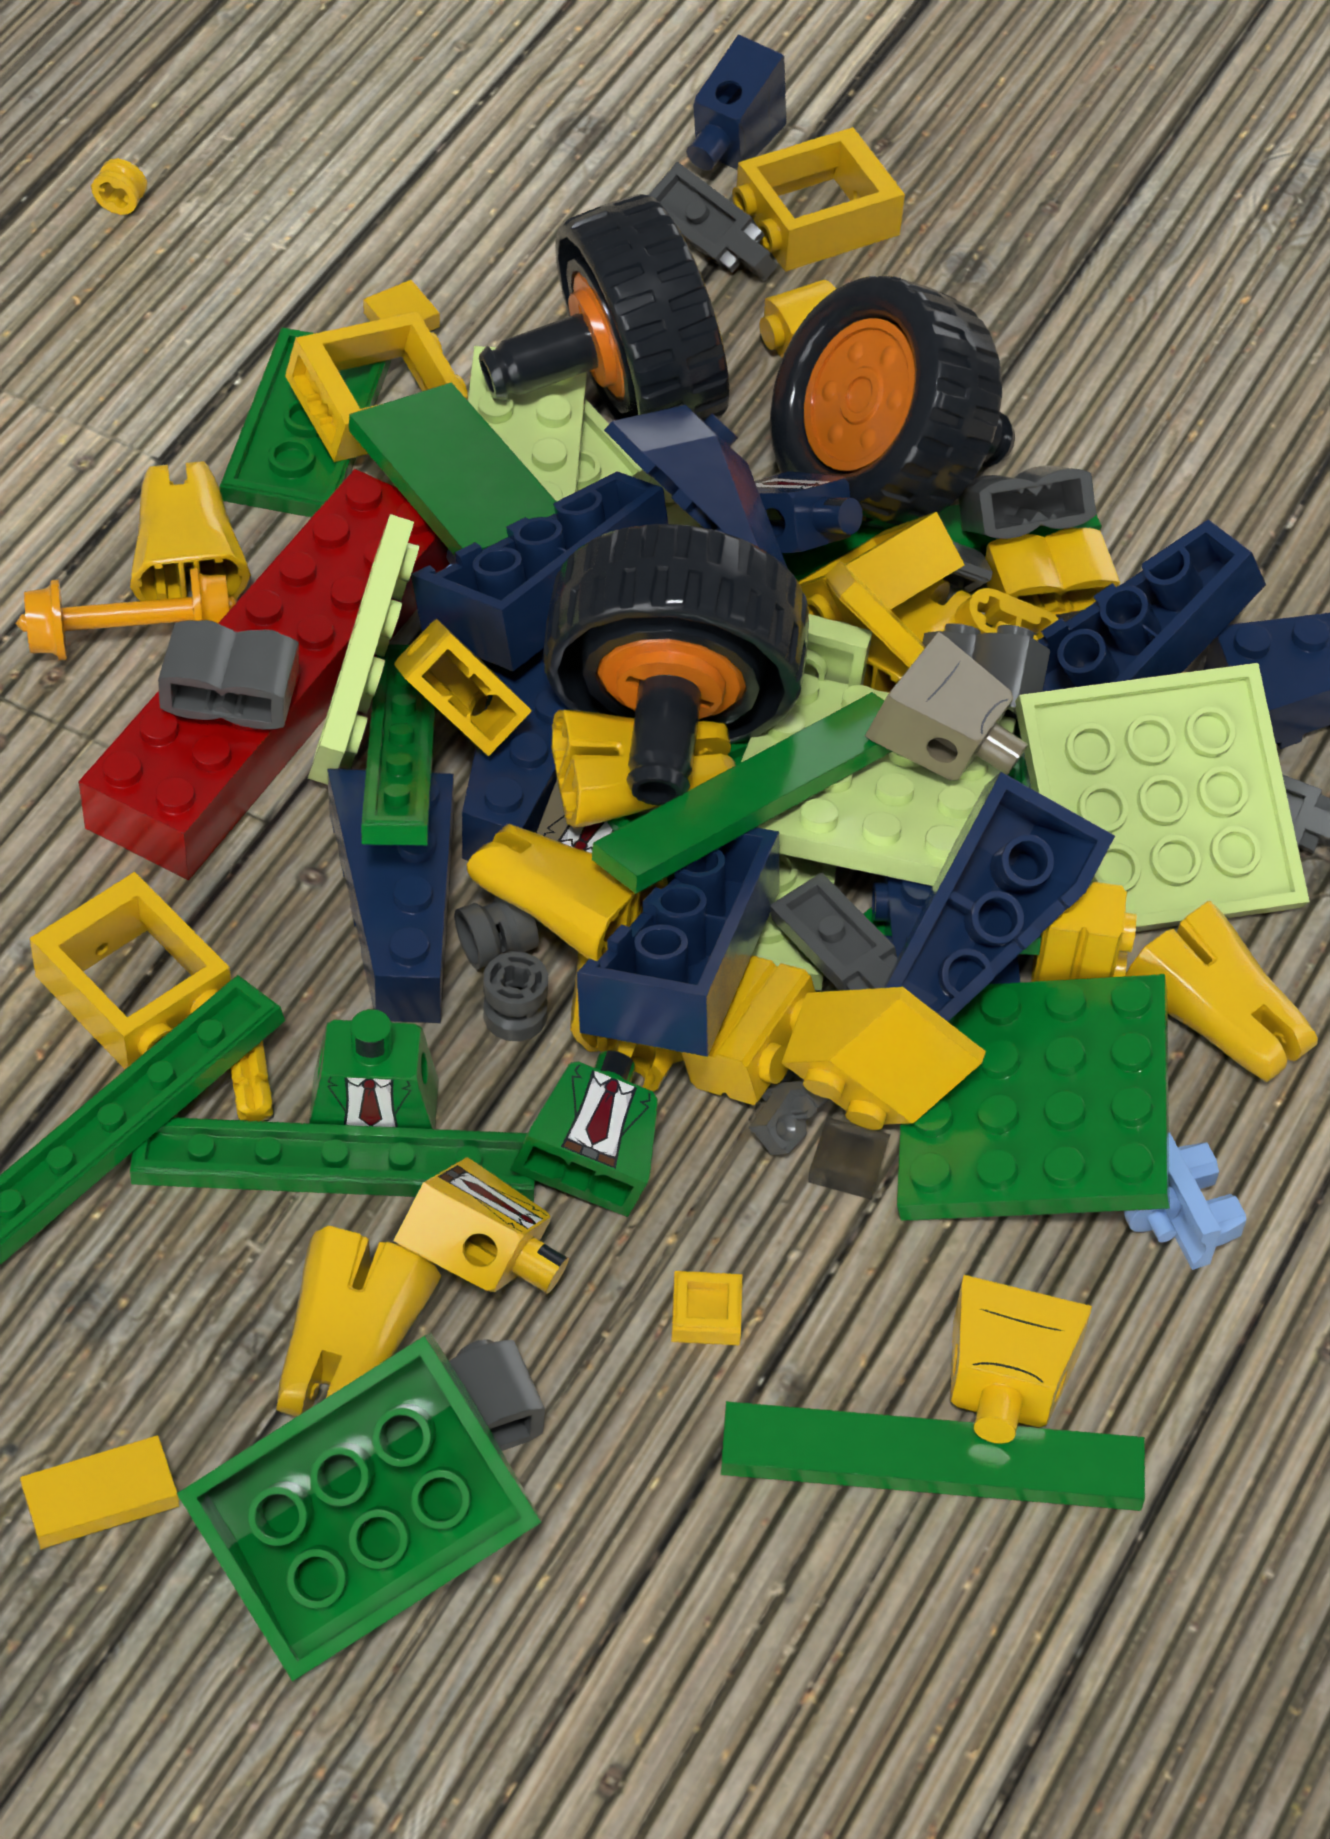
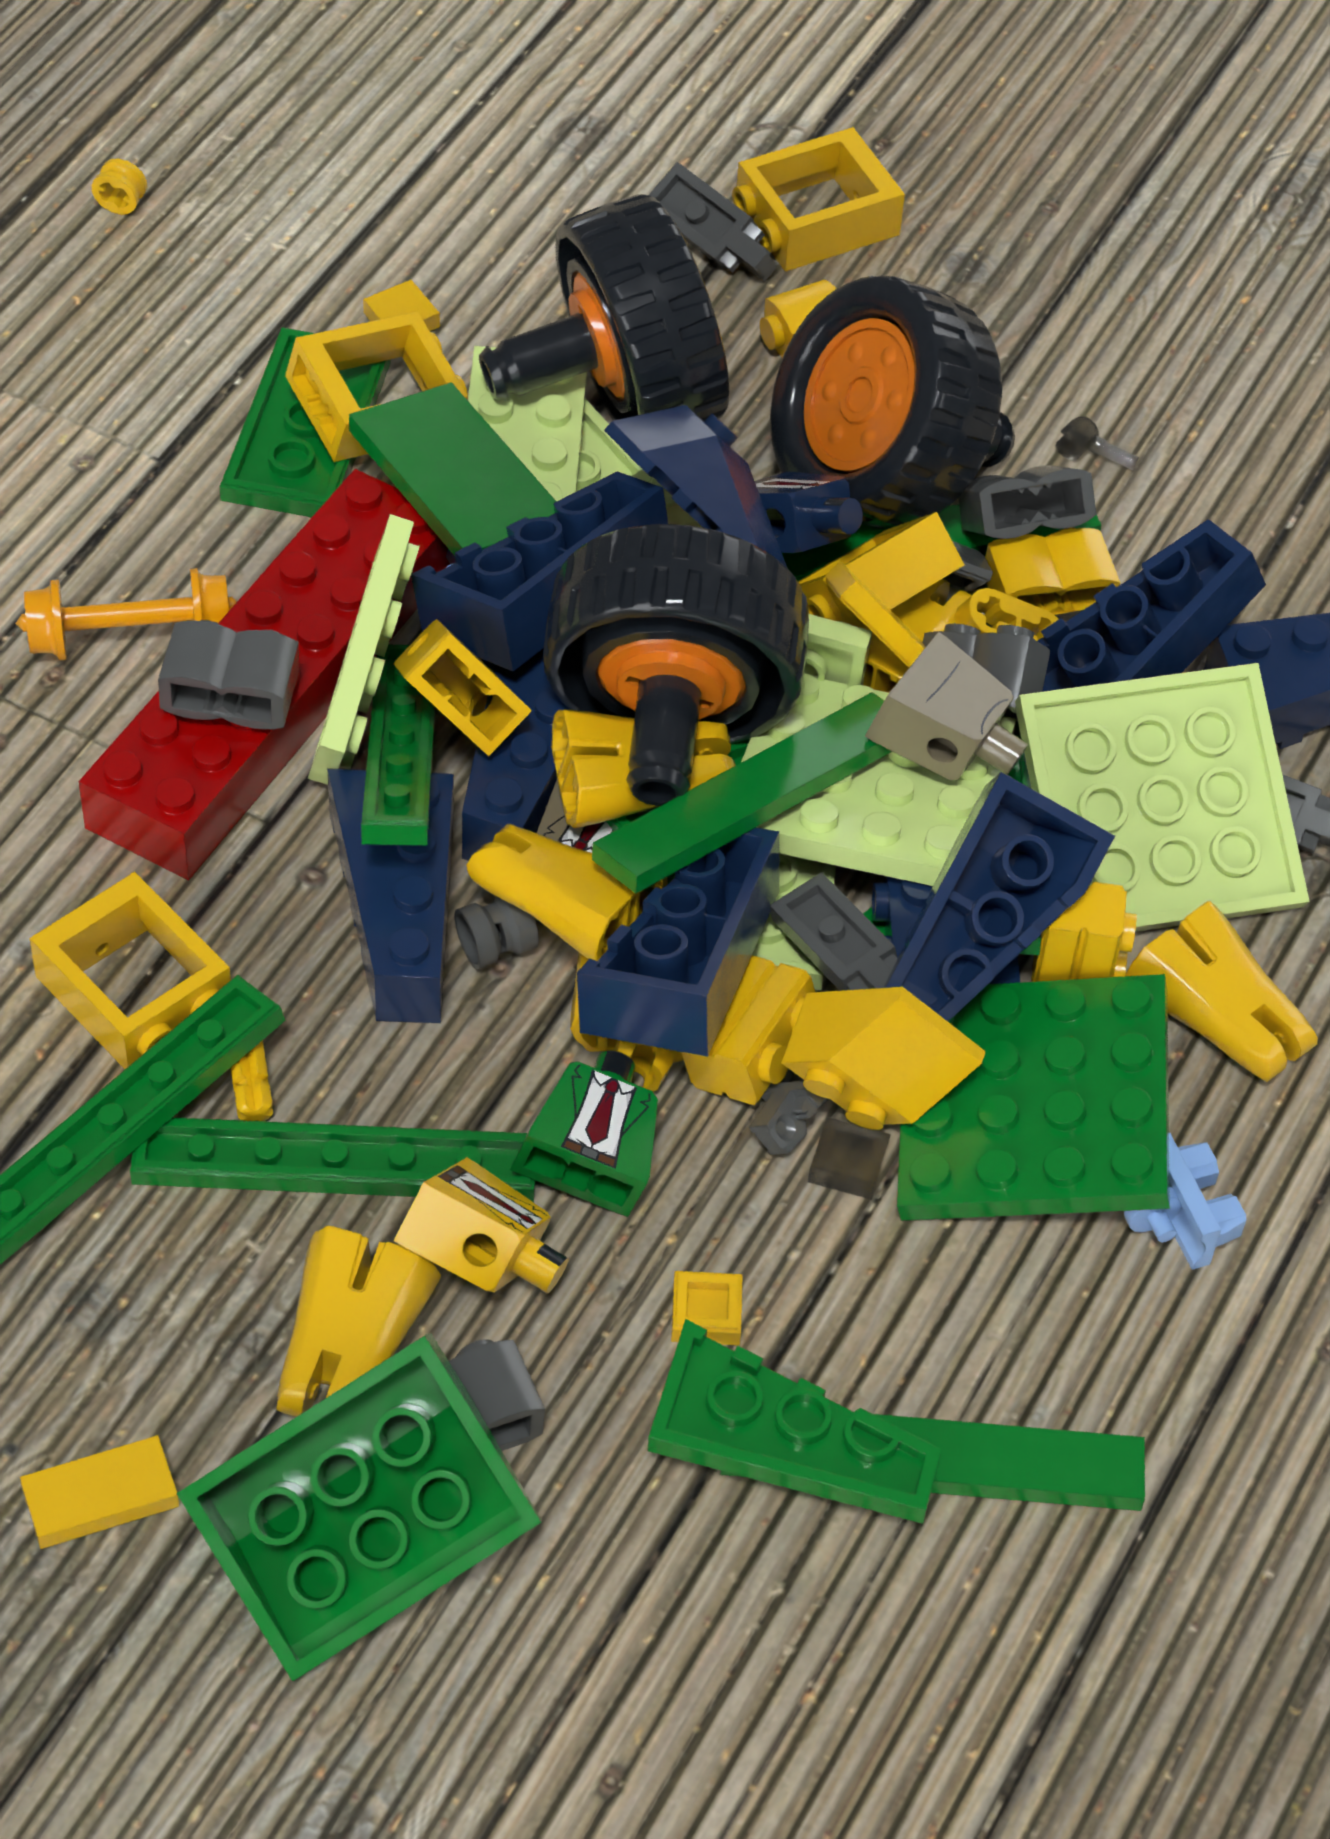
yellow piece [130,461,251,601] -> none
green torso [309,1009,439,1129] -> none
dark grey wheel [483,951,548,1042] -> none
dark blue torso [686,34,787,171] -> none
yellow torso [950,1275,1092,1444] -> none
none -> green wing [647,1319,942,1524]
none -> clear smoke hand [1055,416,1139,470]

